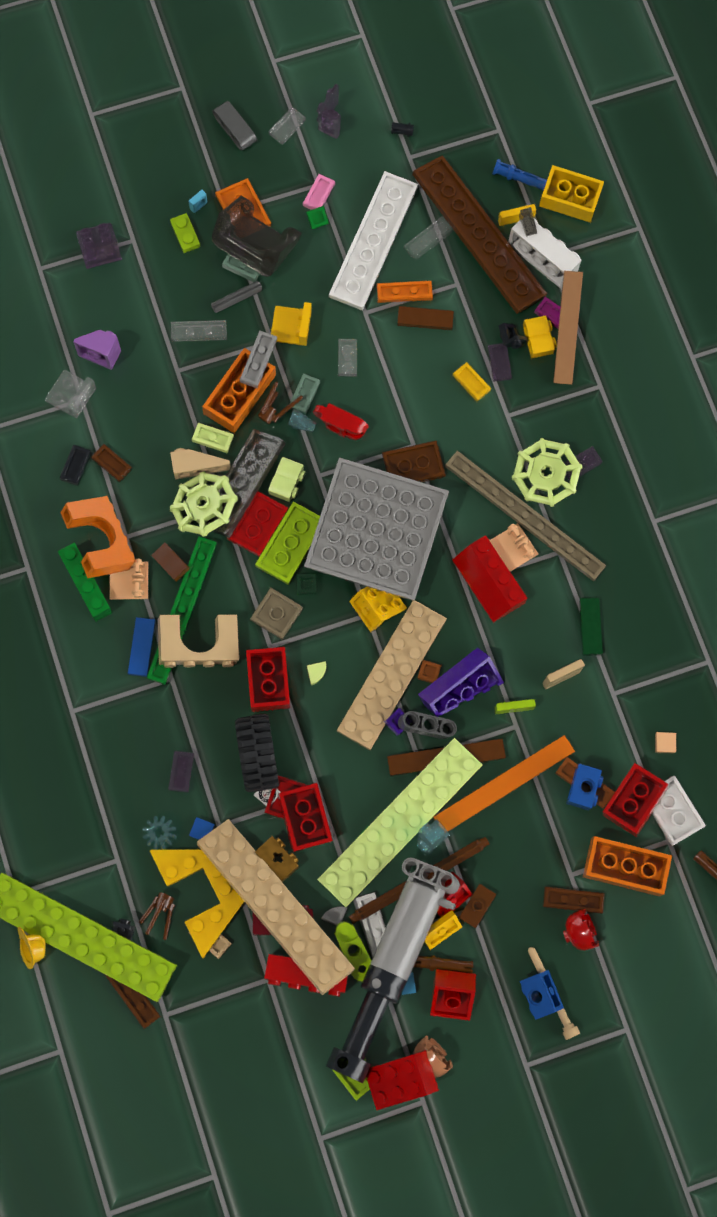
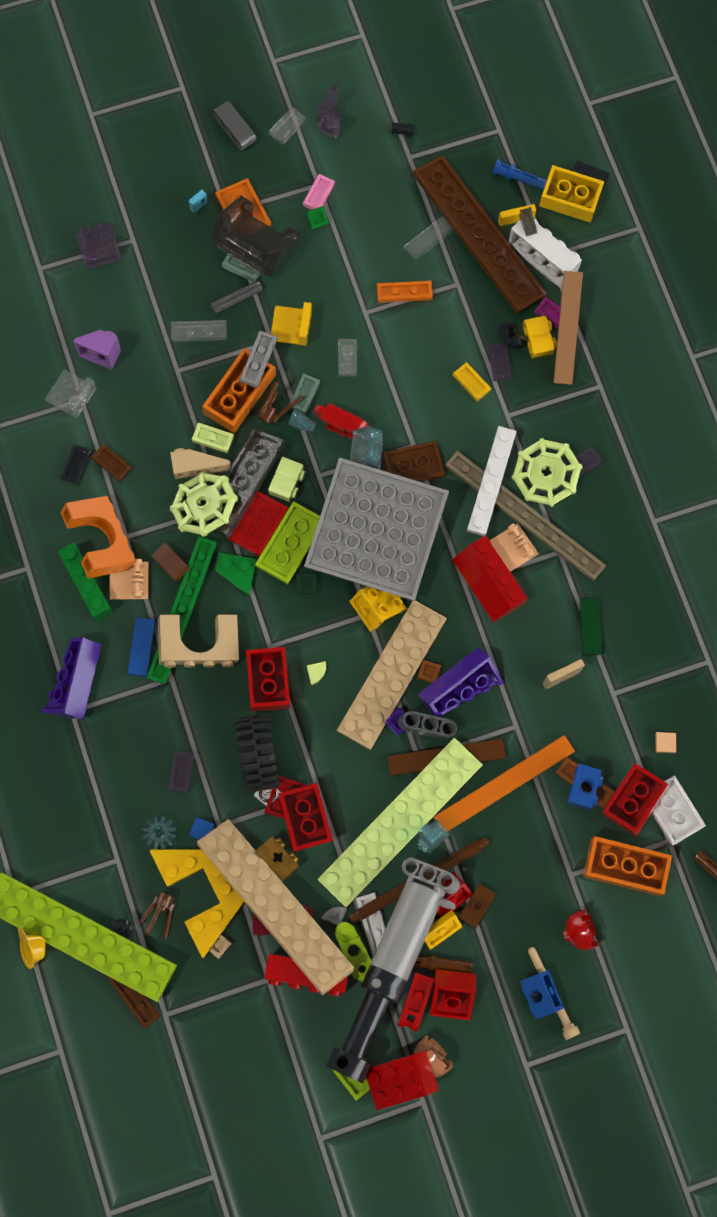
lime plate [170,213,200,253] -> none
dark tan tile [250,588,303,640] -> none
white plate [329,171,418,311] -> none
reddish brown tile [397,306,454,330] -> none
lime tile [495,699,536,714] -> none
reddish brown tile [543,887,604,914] -> none
none -> dark purple wedge [42,638,101,719]
none -> green wing [215,553,256,596]
none -> clear light blue slope [350,426,383,470]
none -> red plate [397,972,435,1032]
none -> white plate [467,426,516,536]
none -> black tile [572,160,610,191]

